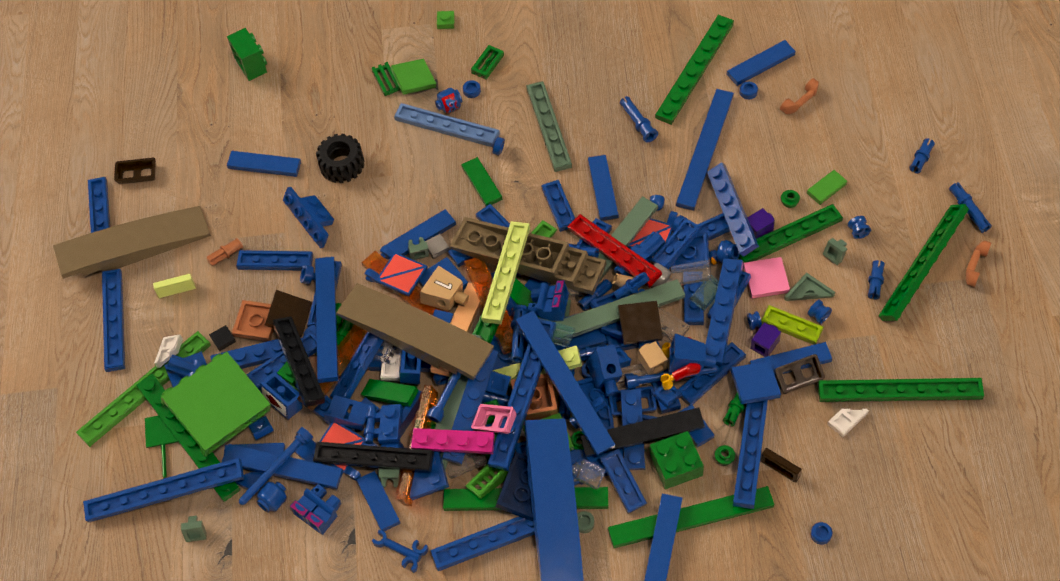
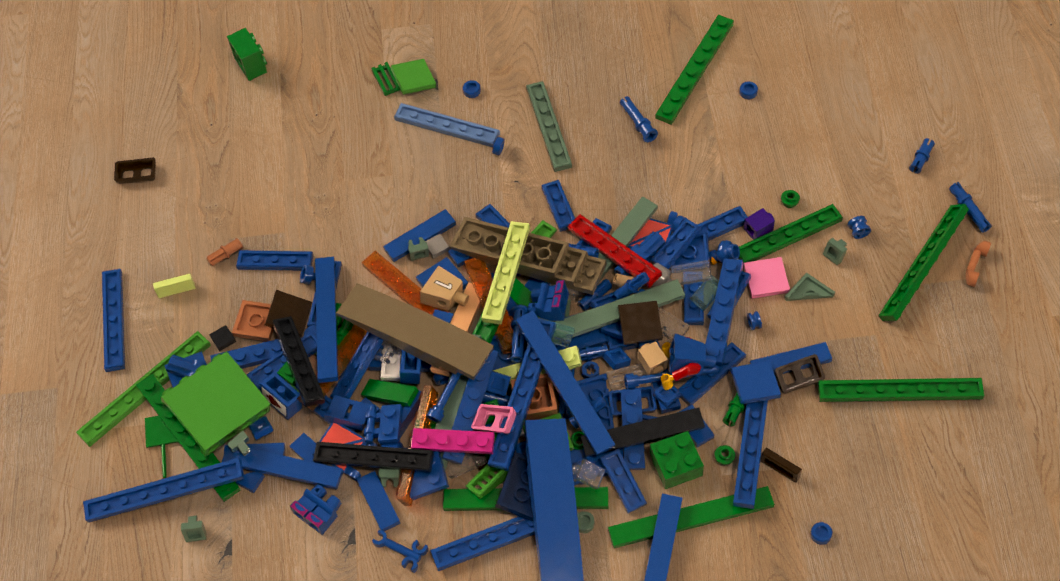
dark tan slope [53,206,211,279] -> none
blue tile [88,177,110,233] -> none
white tile [154,334,183,368] -> none
blue tile [227,151,301,177] -> none
blue piece [239,427,313,505] -> none
blue head [256,482,287,512] -> none
blue bracket [283,187,334,248] -> none
black tyre [316,133,365,183] -> none
flag [365,246,428,297] -> none
blue head [435,88,463,114] -> none
bright green plate [437,11,455,29] -> none
green tile [461,157,503,206] -> none
green tile [471,45,504,80] -> none
blue torso [586,344,622,396] -> none
blue tile [588,155,619,221] -> none
blue hinge [650,195,665,211] -> none
blue tile [676,89,734,211] -> none
blue plate [707,162,759,257] -> none
blue tile [727,40,796,86] -> none
dark purple brick [750,322,781,357] -> none
lime tile [761,305,824,345] -> none
nougat bar [780,78,819,114] -> none
bright green tile [807,170,847,205] -> none
blue wheel [807,299,832,324] -> none
white tile [828,409,869,437] -> none
blue pin [868,260,885,300] -> none
none -> sand green tile [227,431,250,456]

